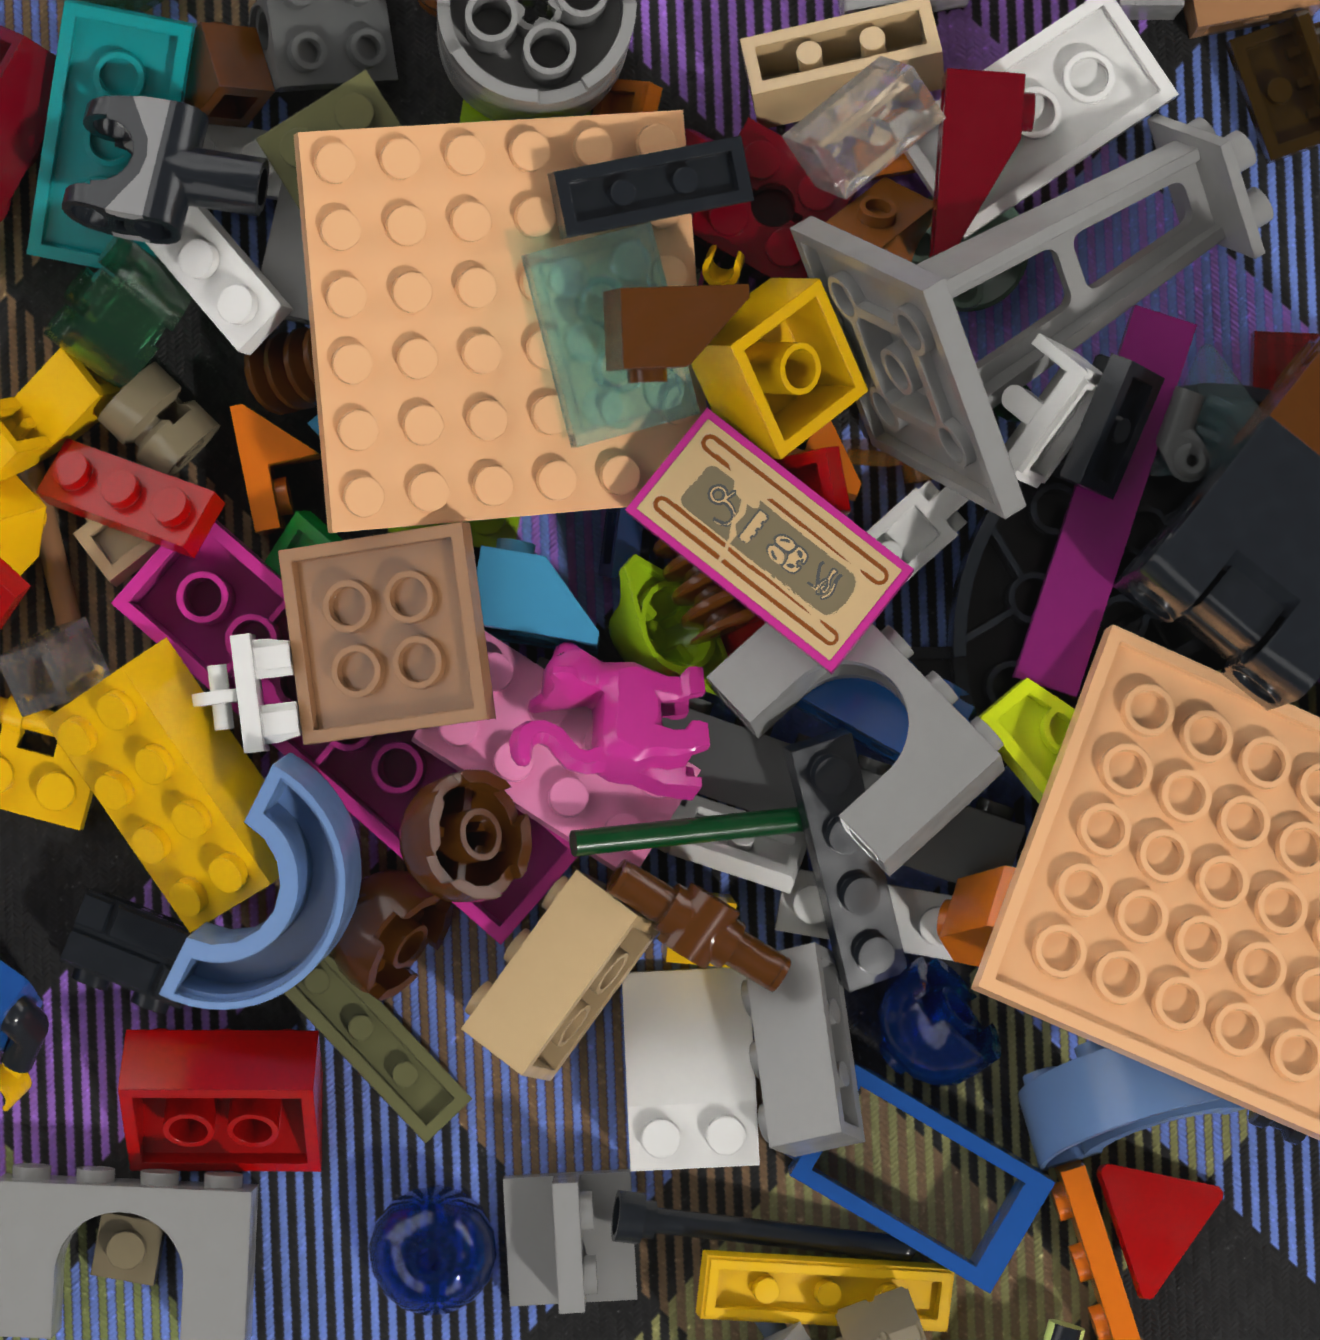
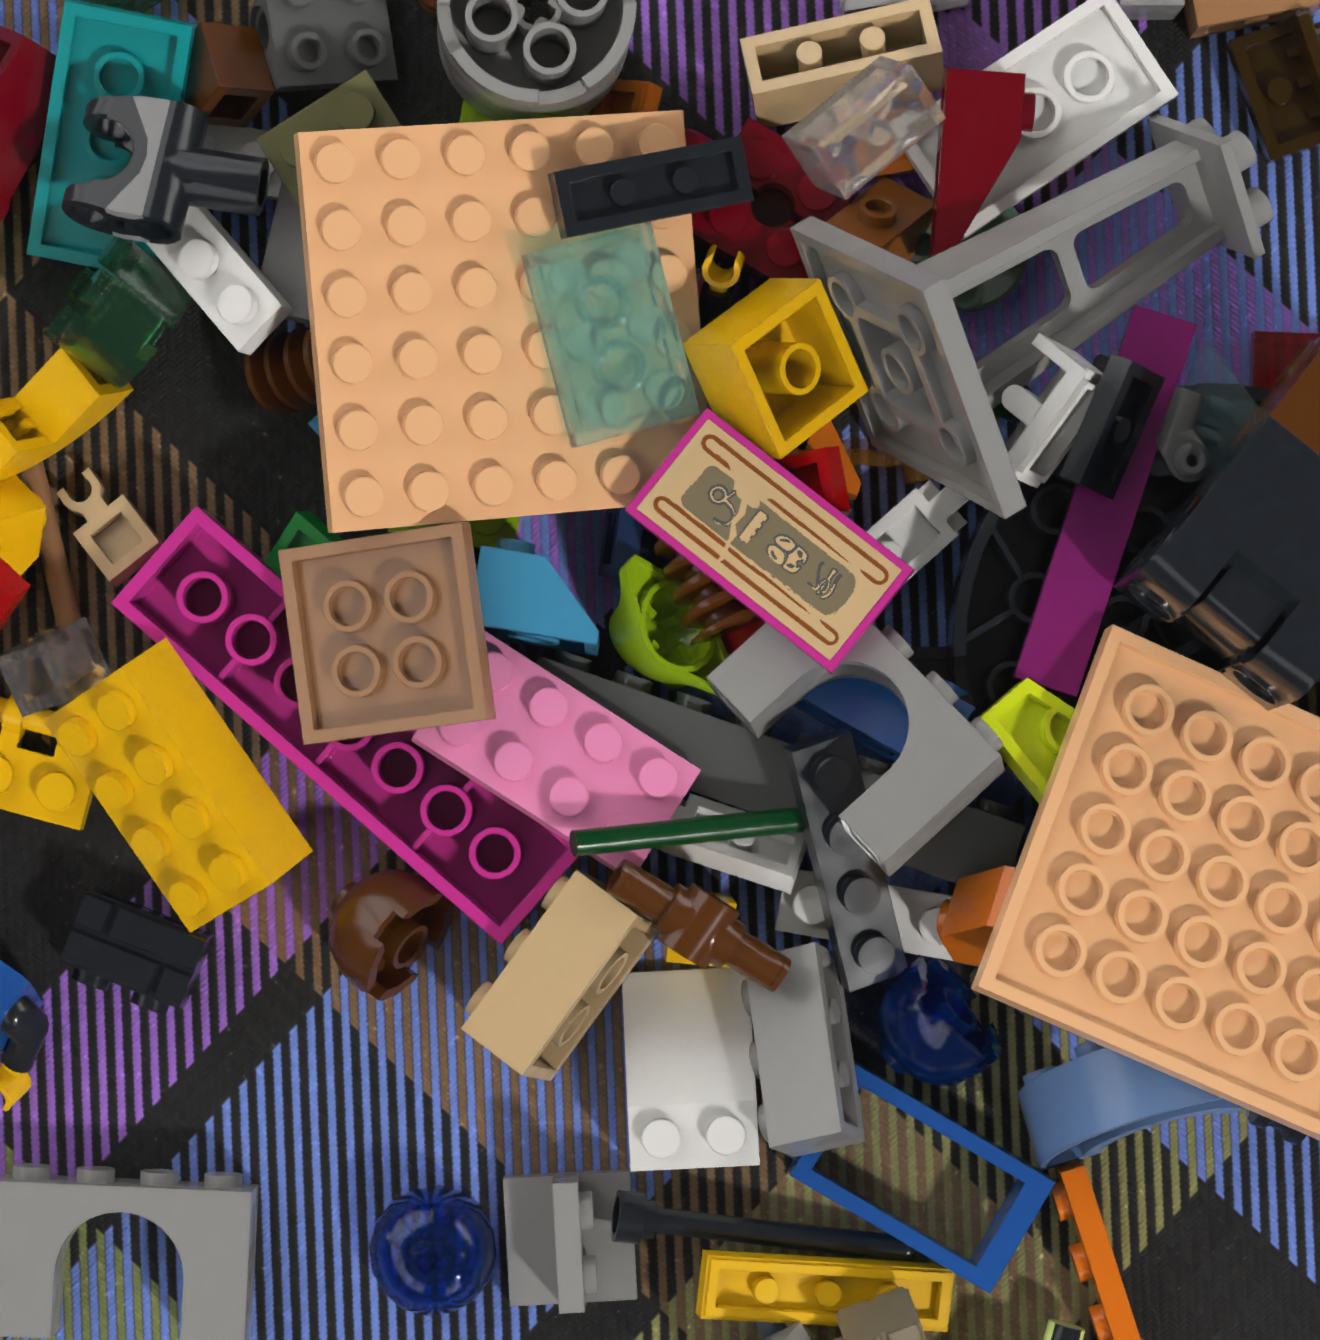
red plate [36,438,226,558] -> none
dark tan plate [90,1212,165,1286] -> none
dark tan wheel [98,362,221,476] -> none
red slope [118,1028,323,1172] -> none
medium blue brick [159,752,361,1010] -> none
white hips [191,633,302,754] -> none
orange slope [229,404,321,536] -> none
olive plate [283,952,472,1143] -> none
reddish brown cylinder [399,770,532,902] -> none
dark pink animal [509,641,710,800] -> none
reddish brown slope [603,284,750,383] -> none
red piece [1097,1164,1223,1299] -> none

